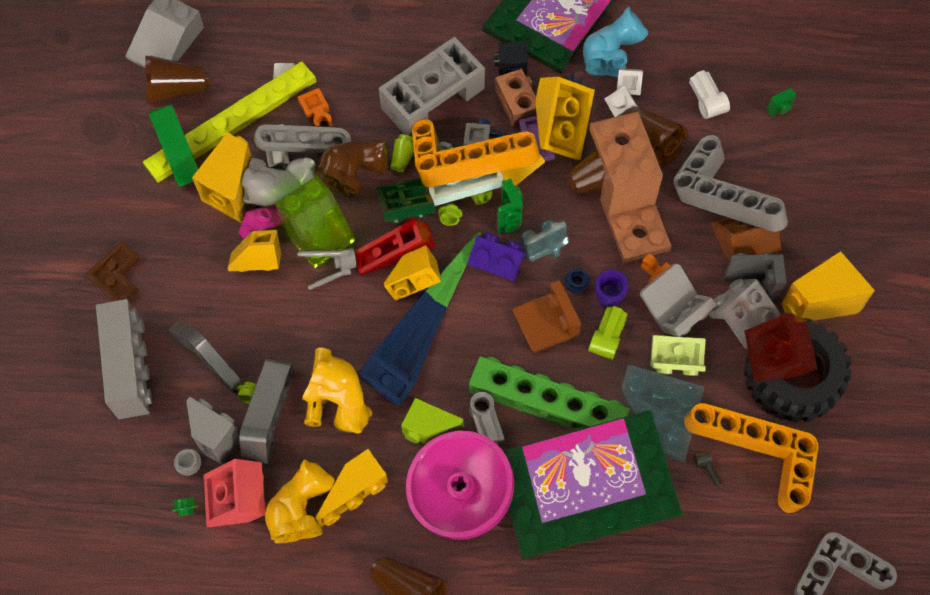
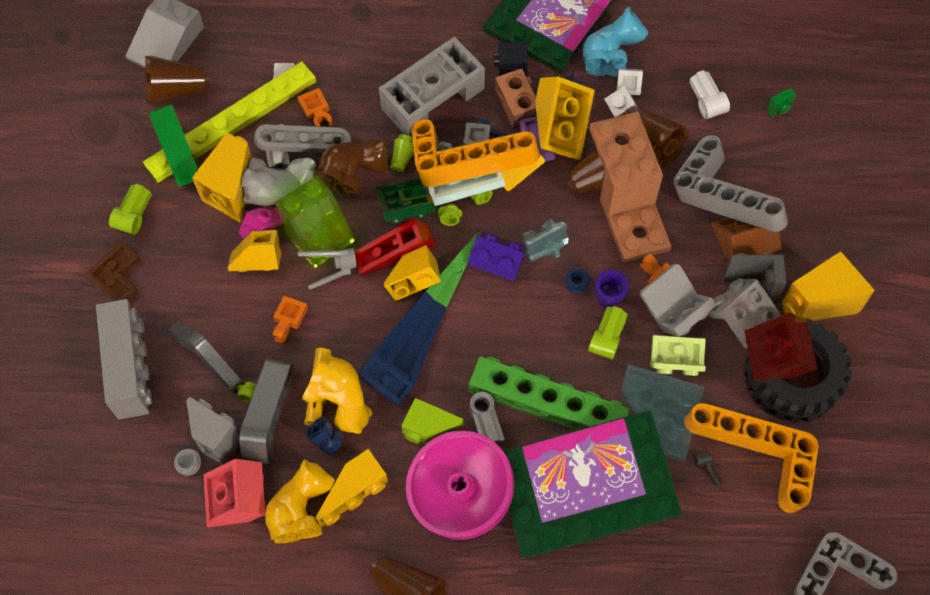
green plate [171,497,199,517] -> none
green bracket [497,178,523,234] -> none
dark orange bracket [512,280,582,354] -> none
none -> lime piece [109,184,152,235]
none -> orange plate [273,296,308,345]
none -> dark blue wheel [306,417,344,454]

